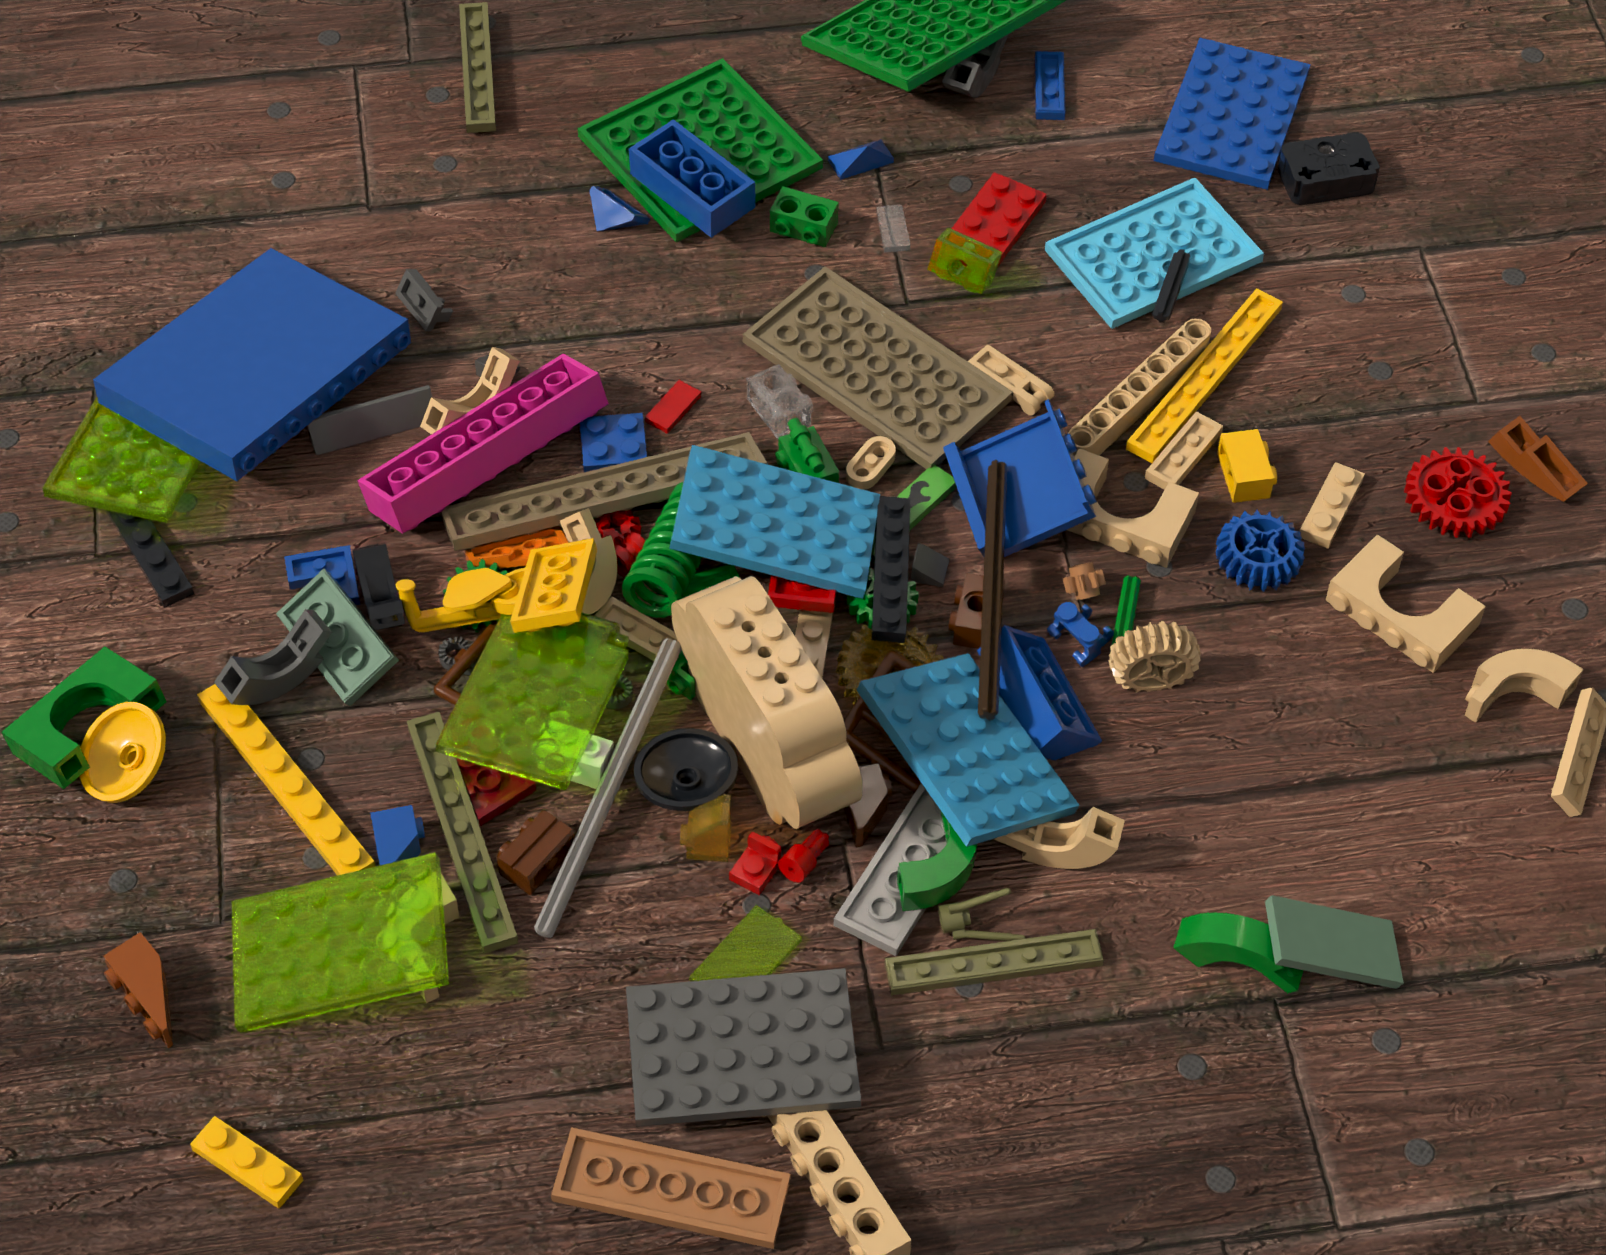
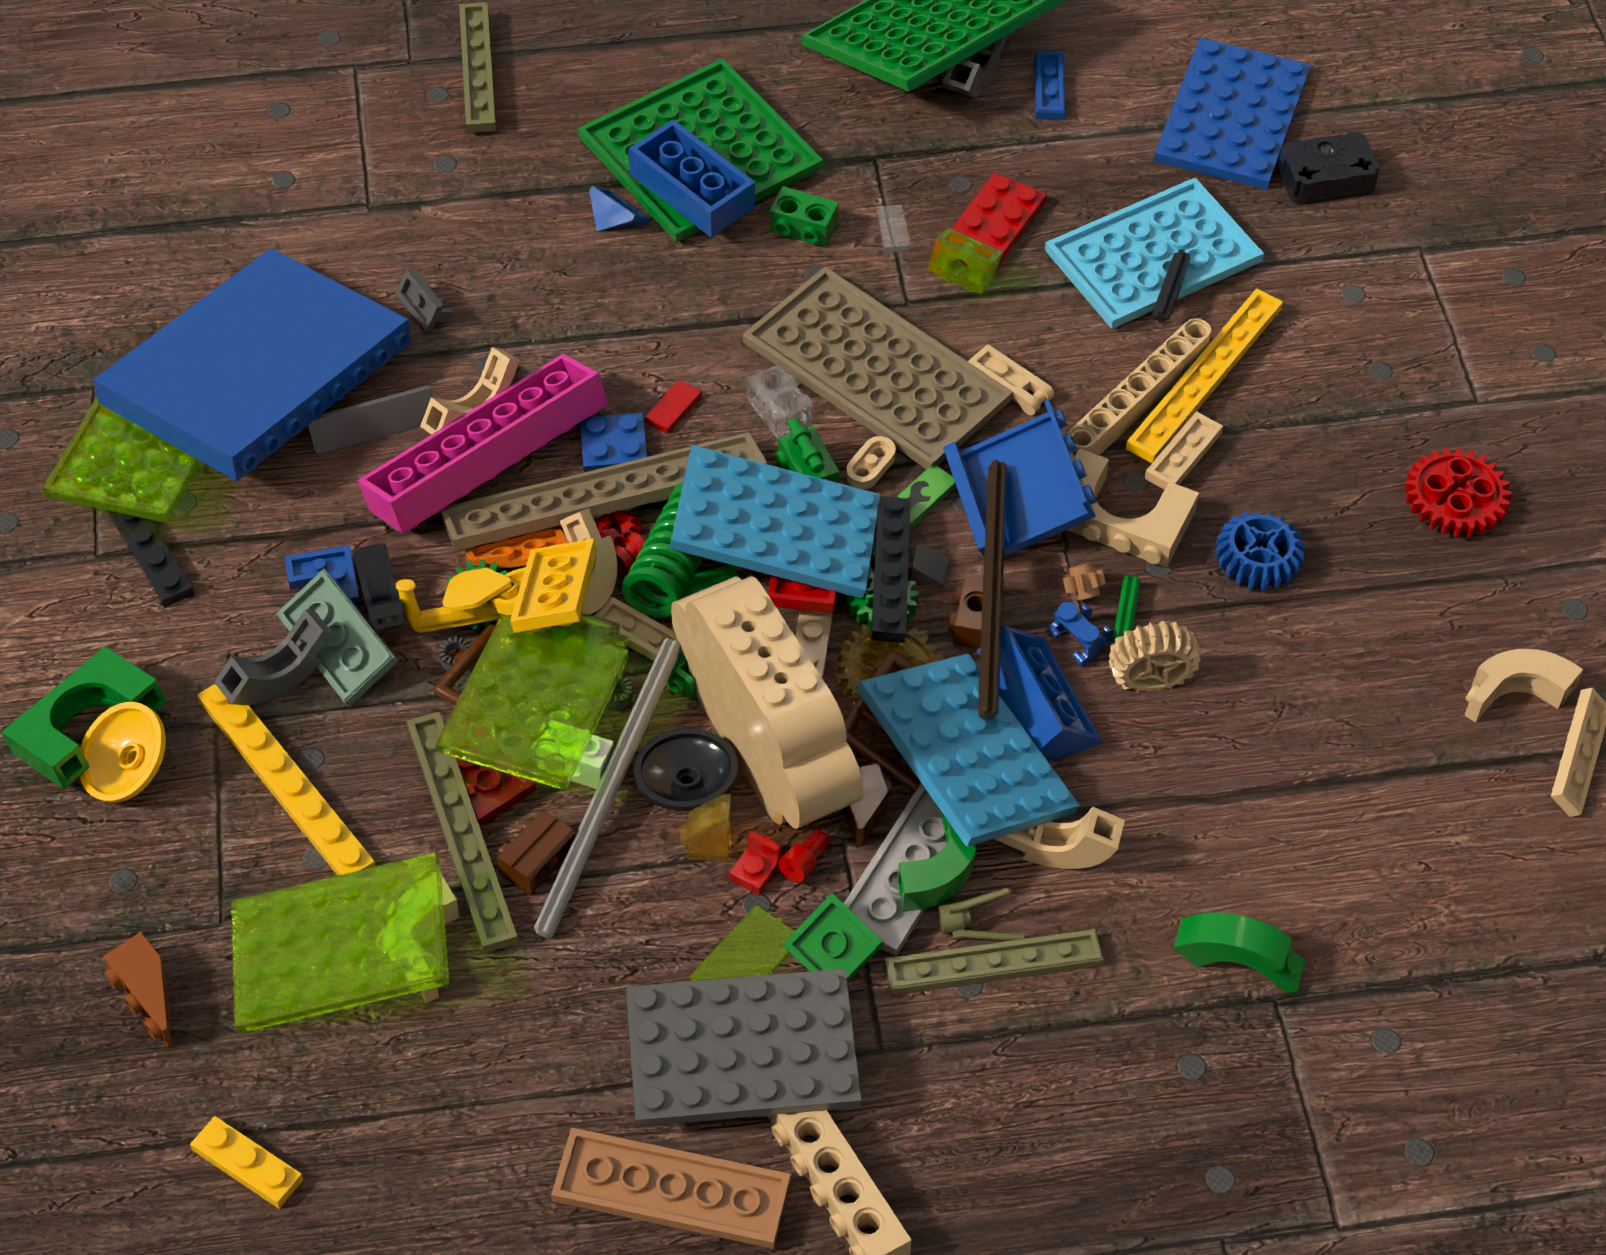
blue slope [370,805,425,890] -> none
blue slope [828,139,894,180] -> none
yellow brick [1217,429,1277,503] -> none
sand green tile [1265,895,1404,989] -> none
tan plate [1300,462,1365,549] -> none
tan arch [1326,535,1486,673] -> none
dark orange slope [1488,416,1588,502] -> none
none -> green plate [782,893,885,983]

